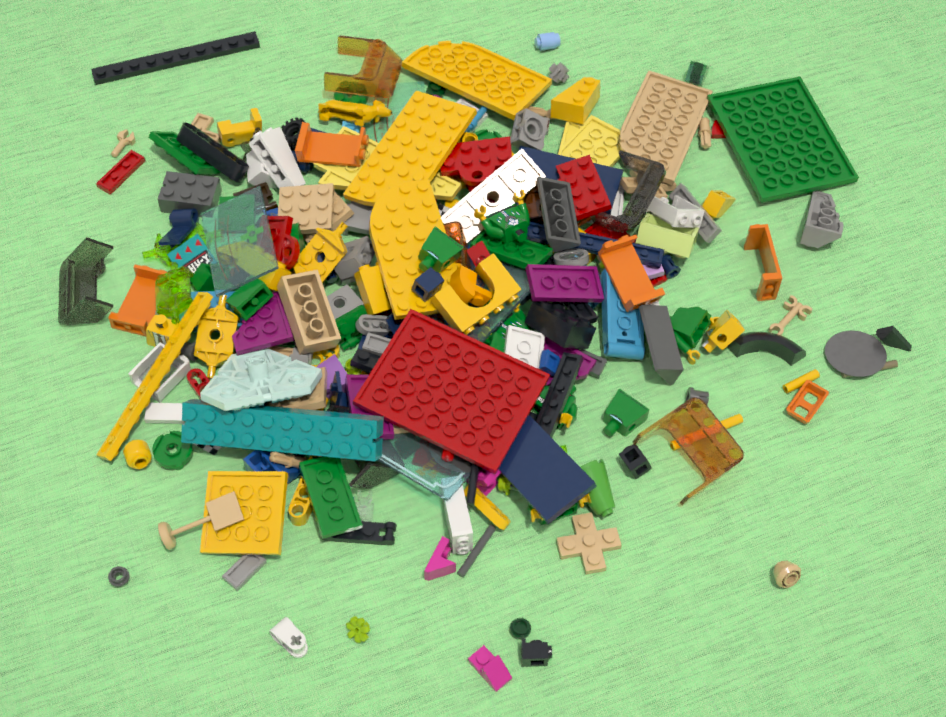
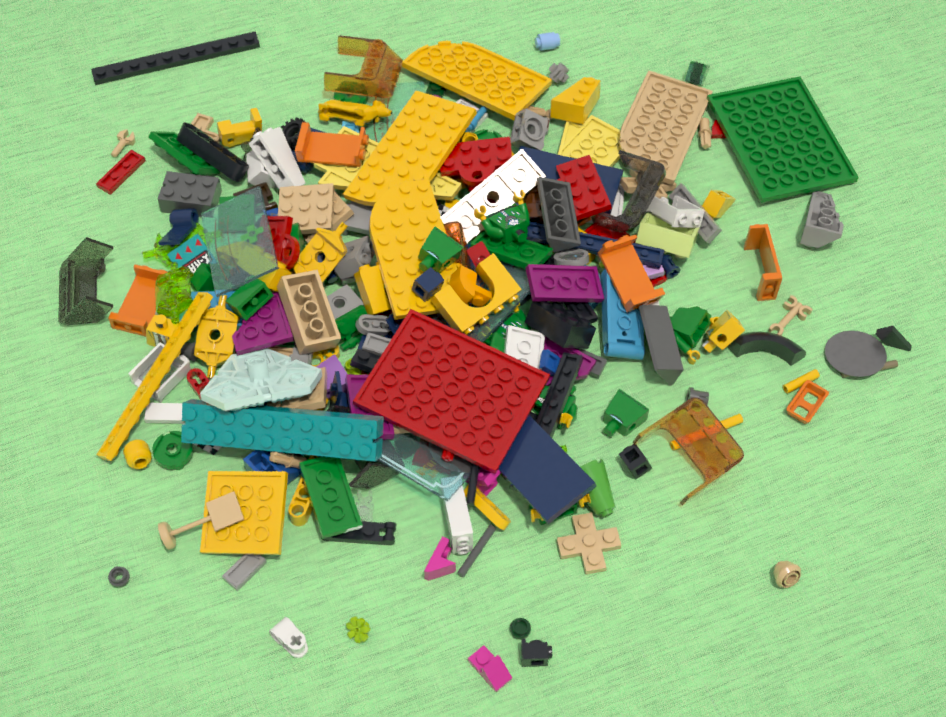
lime plate [498,475,511,496] -> none

